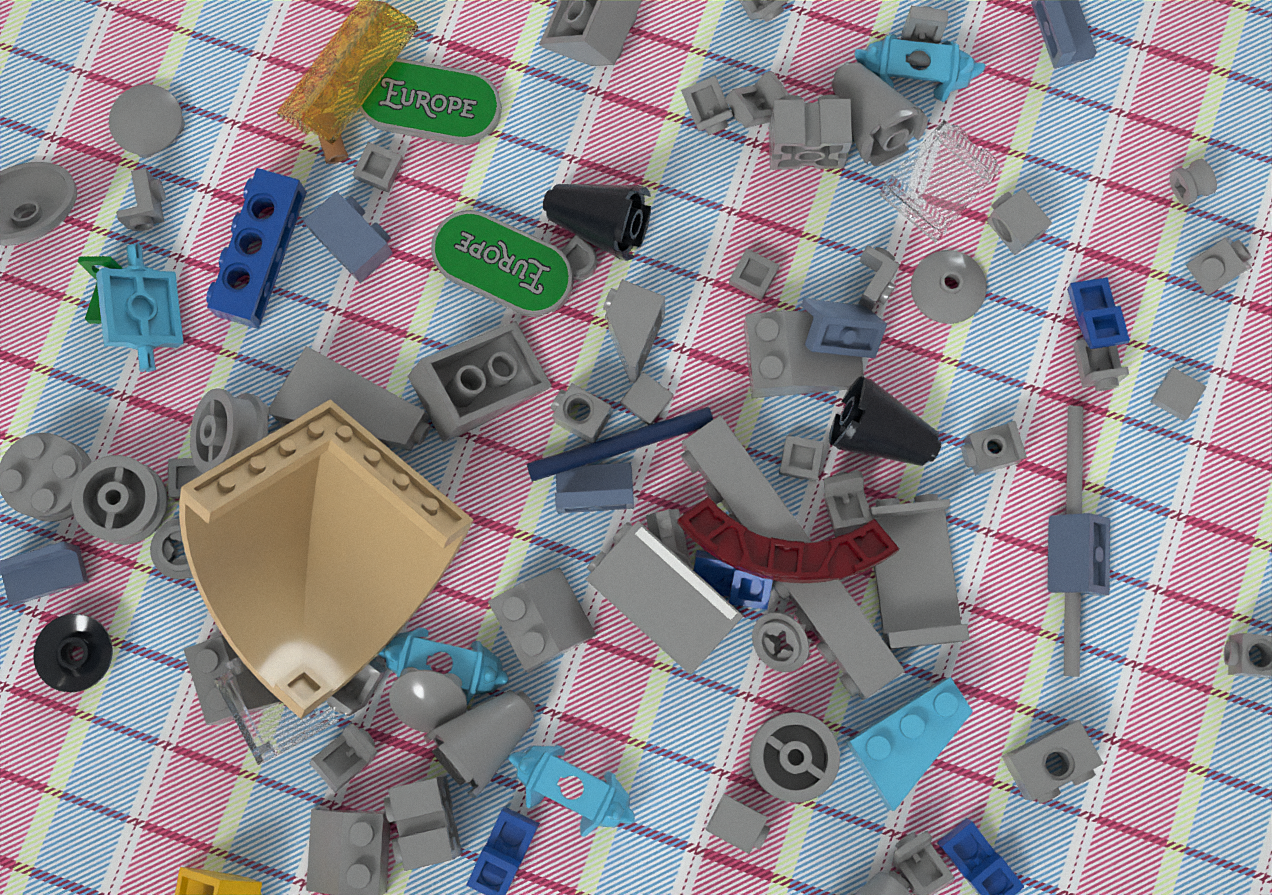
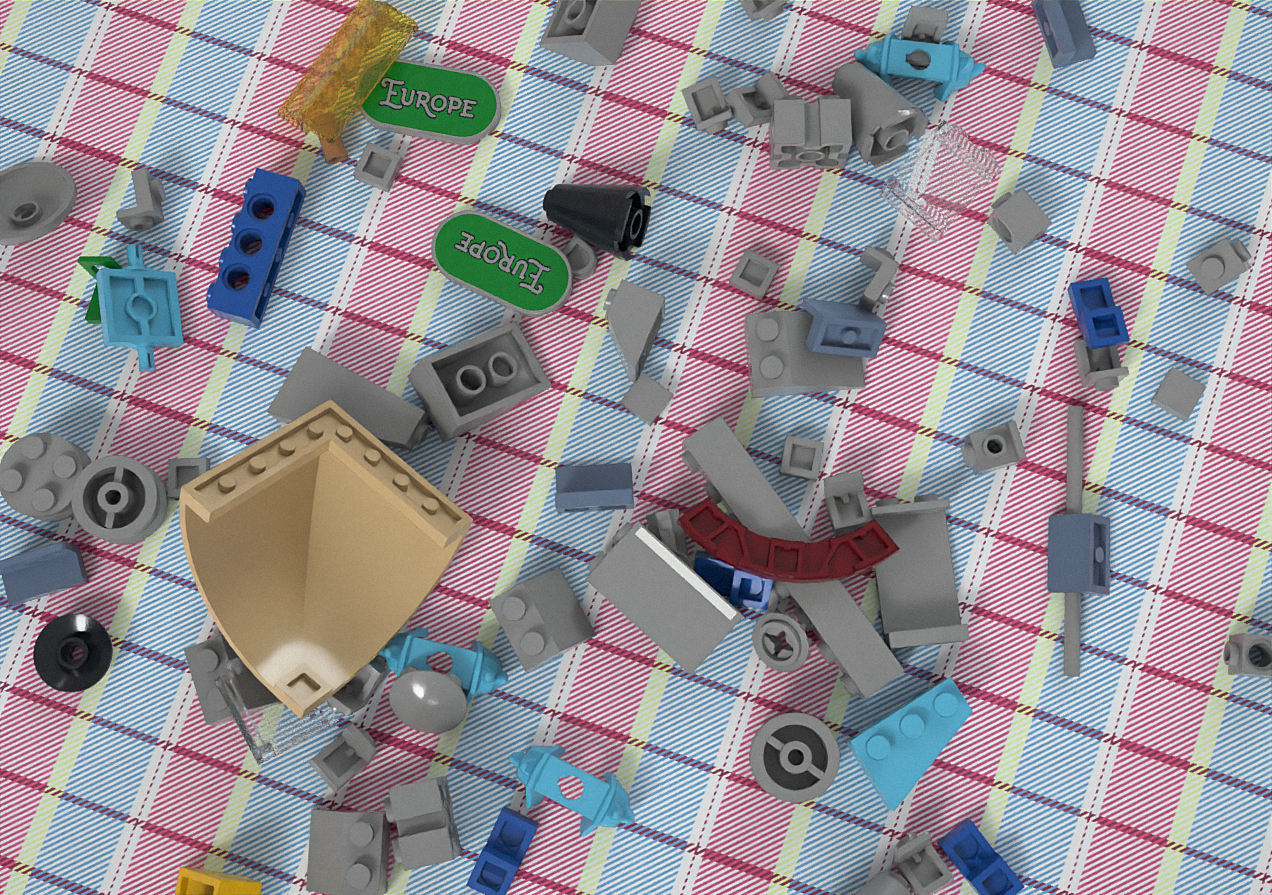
light grey dish [109,84,185,158] -> none
light grey gear [150,518,193,580] -> none
light grey wheel [190,388,269,473] -> none
sand blue brick [303,191,393,283] -> none
light grey cone [424,690,536,798] -> none
dark blue piece [526,407,713,482] -> none
light grey brick [551,383,613,443] -> none
light grey brick [705,794,770,854] -> none
black cone [829,376,941,466] -> none
light grey dish [911,250,987,324] -> none
light grey brick [1001,720,1104,804] -> none
light grey wheel [1169,159,1217,205] -> none

